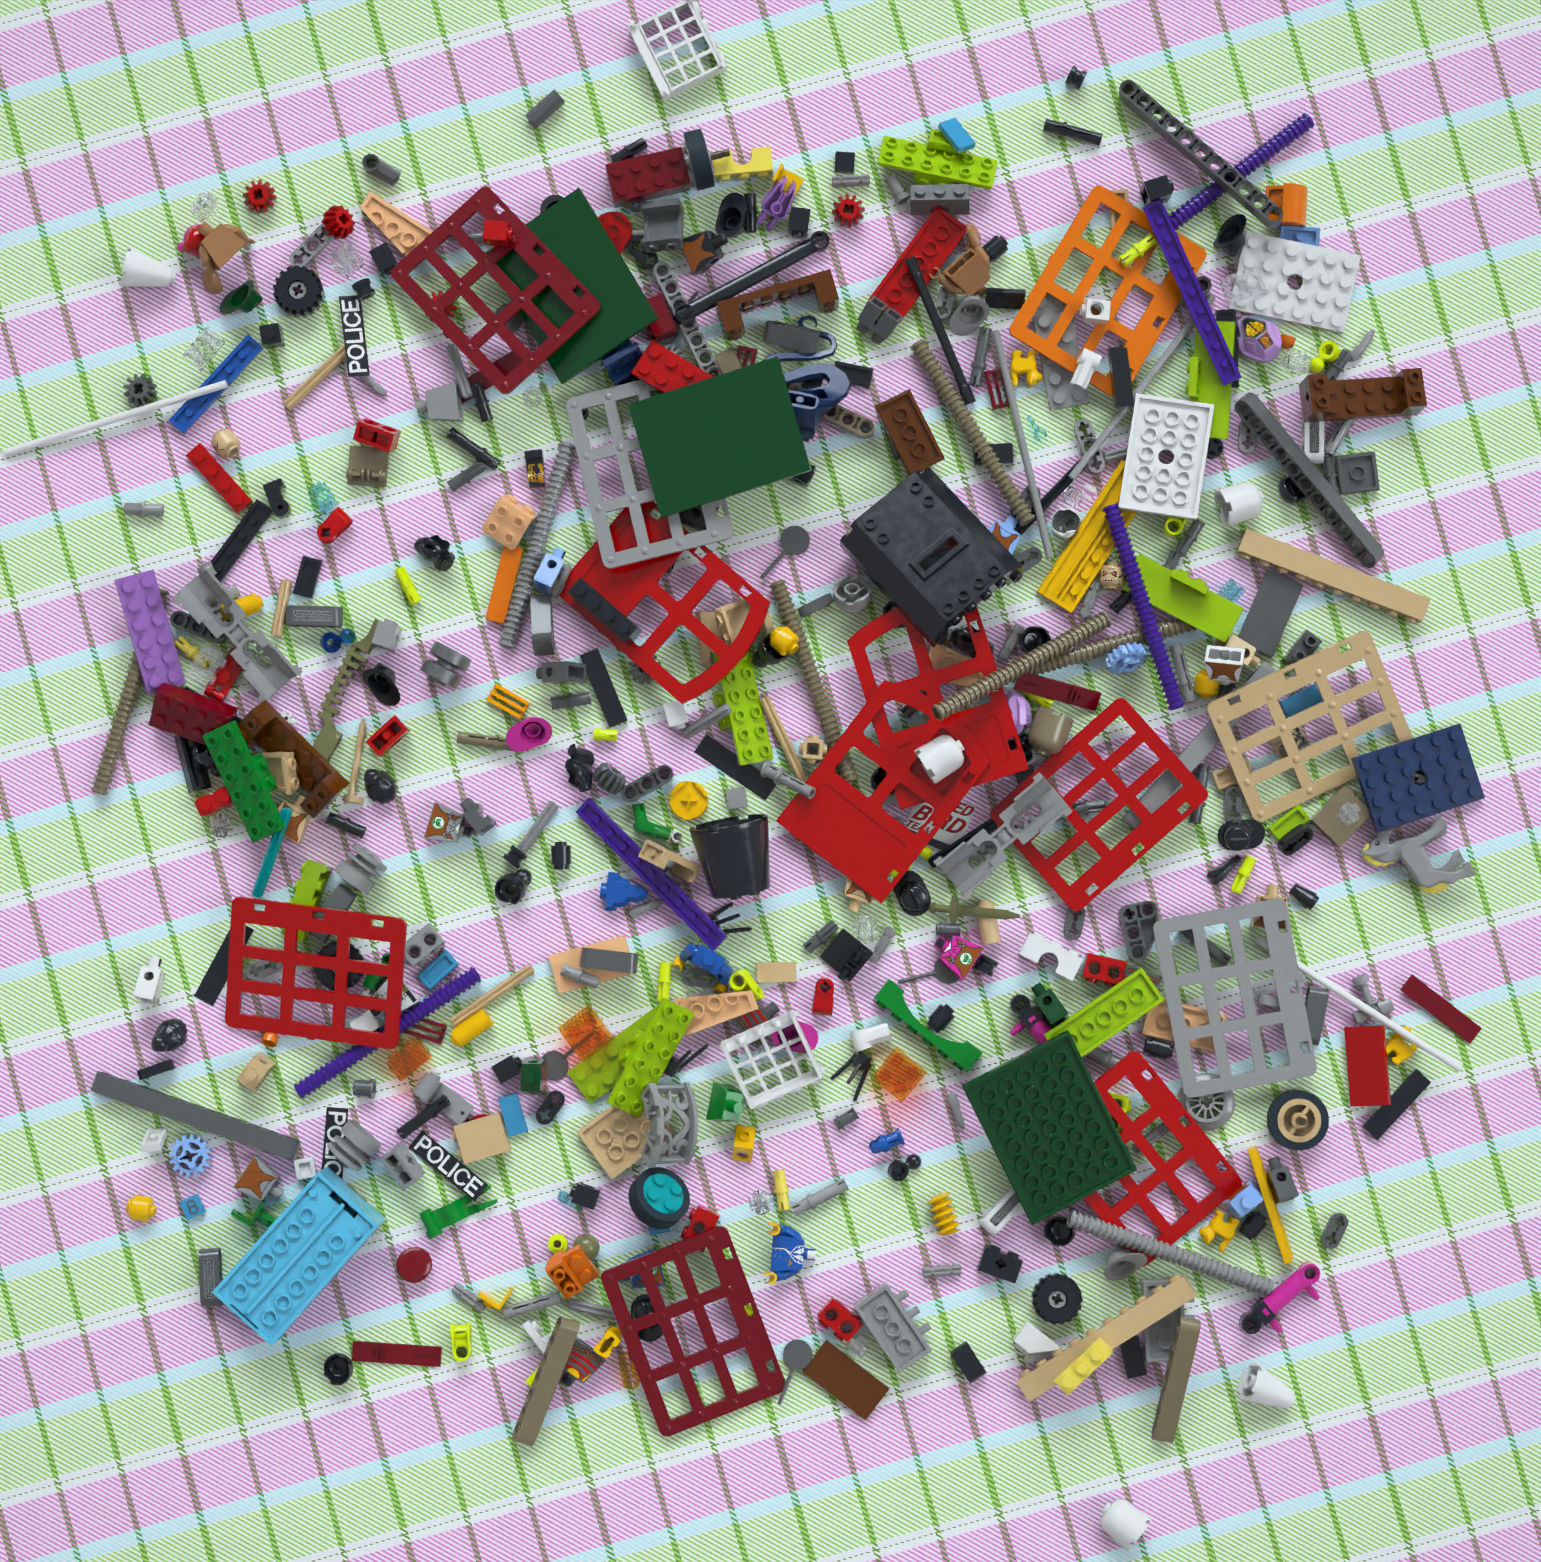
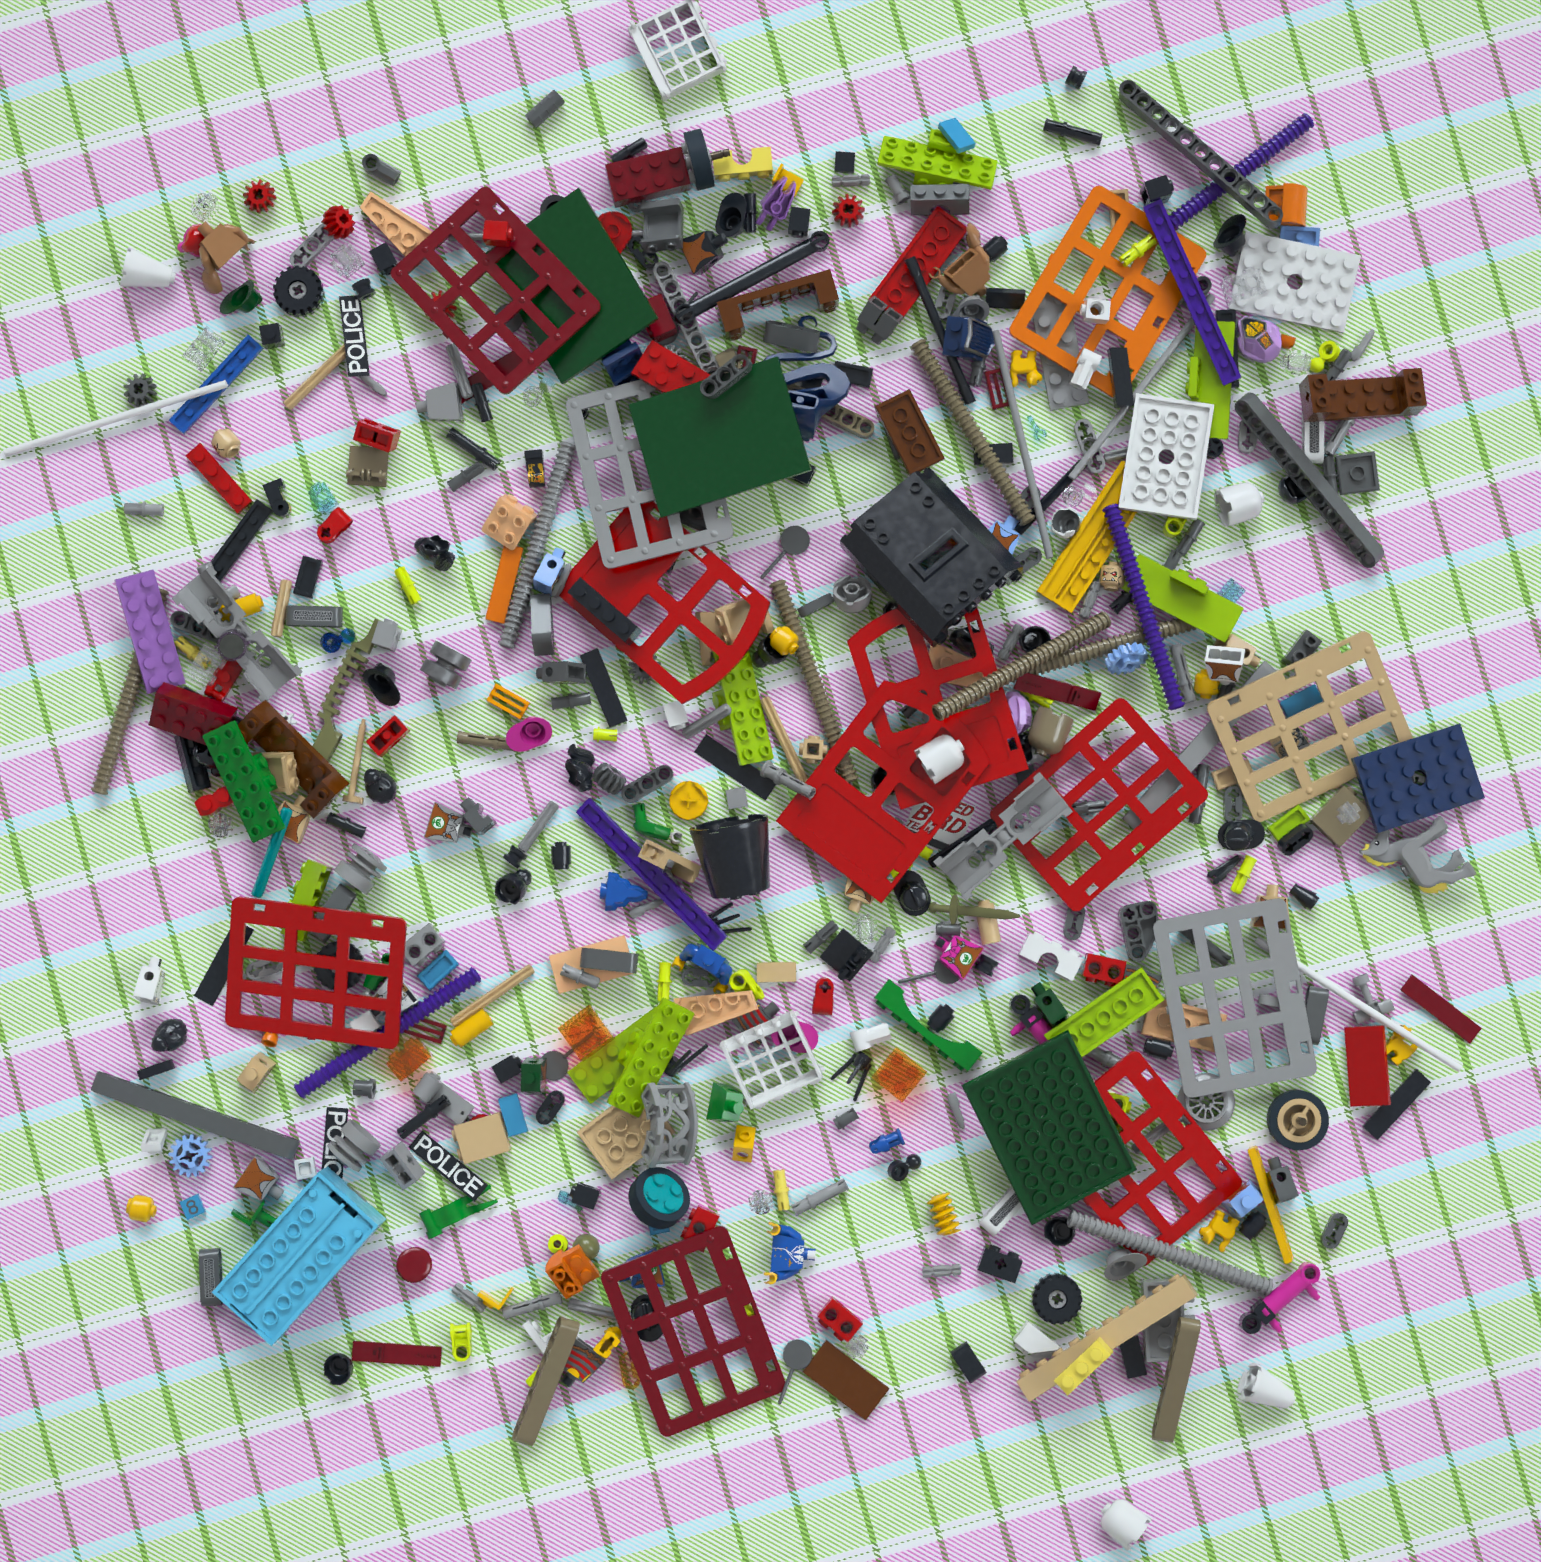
light grey piece [854,1282,932,1373] -> none
tan brick [1235,528,1431,624] -> none
dark grey tile [1238,570,1304,657] -> none
none -> pearl dark grey piece [214,629,250,661]
none -> dark grey beam [700,354,753,399]
none -> dark blue piece [942,316,995,362]

